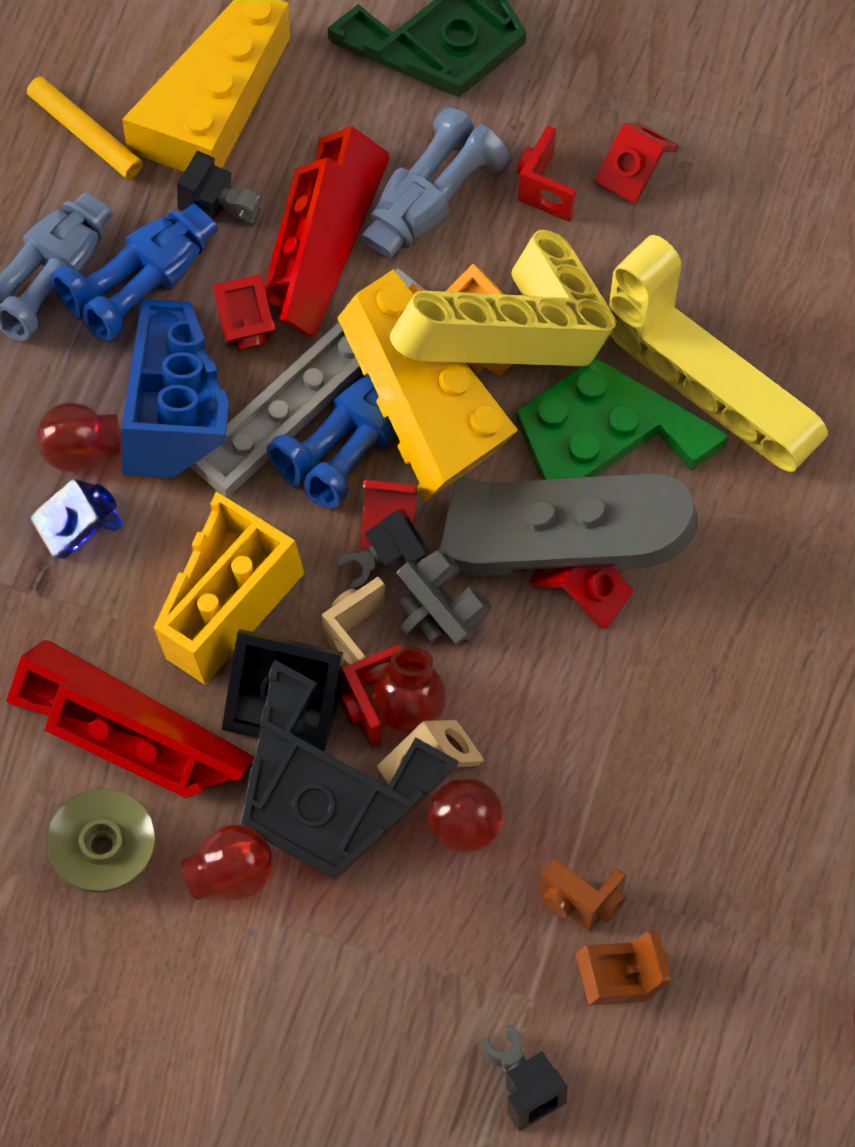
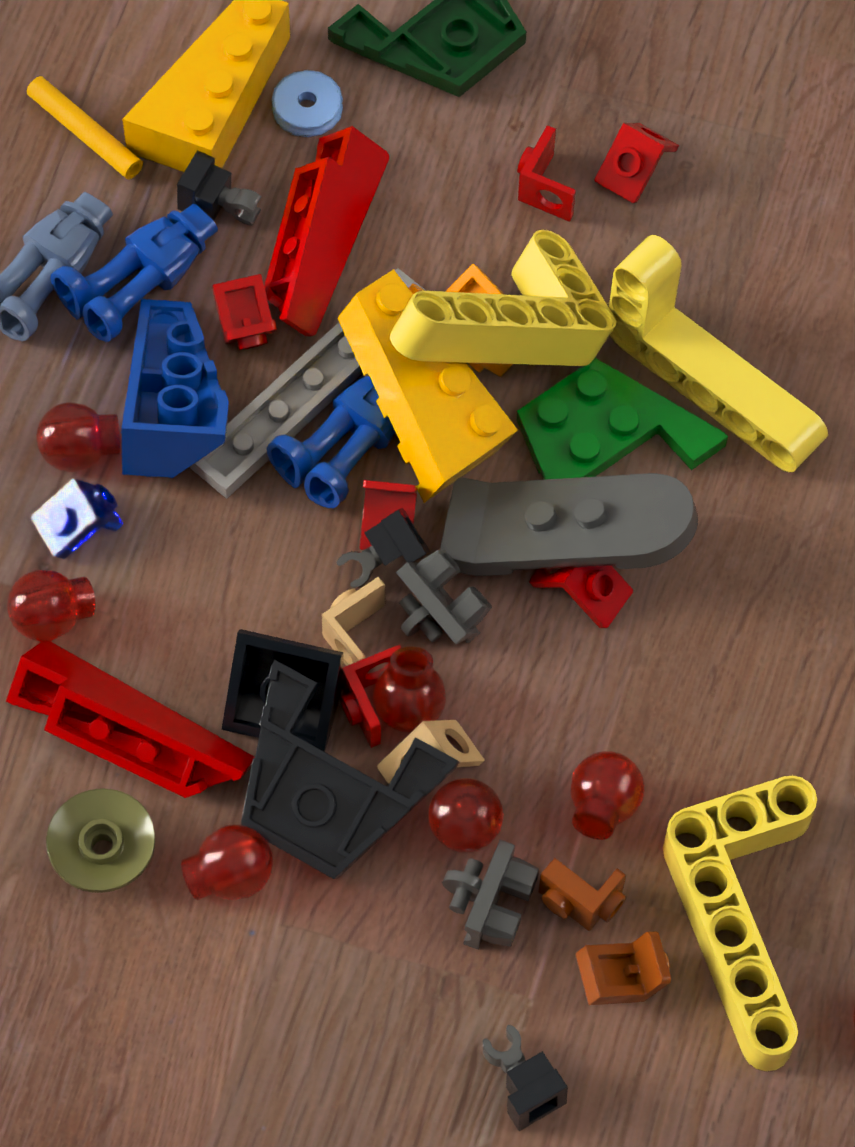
yellow wedge [154,491,305,685] -> none
sand blue piece [361,107,512,259] -> none
none -> clear red piece [7,570,96,642]
none -> light blue piece [271,70,343,137]
none -> dark grey hips [442,839,539,950]
none -> clear red piece [570,751,645,840]
none -> light yellow beam [663,776,817,1071]

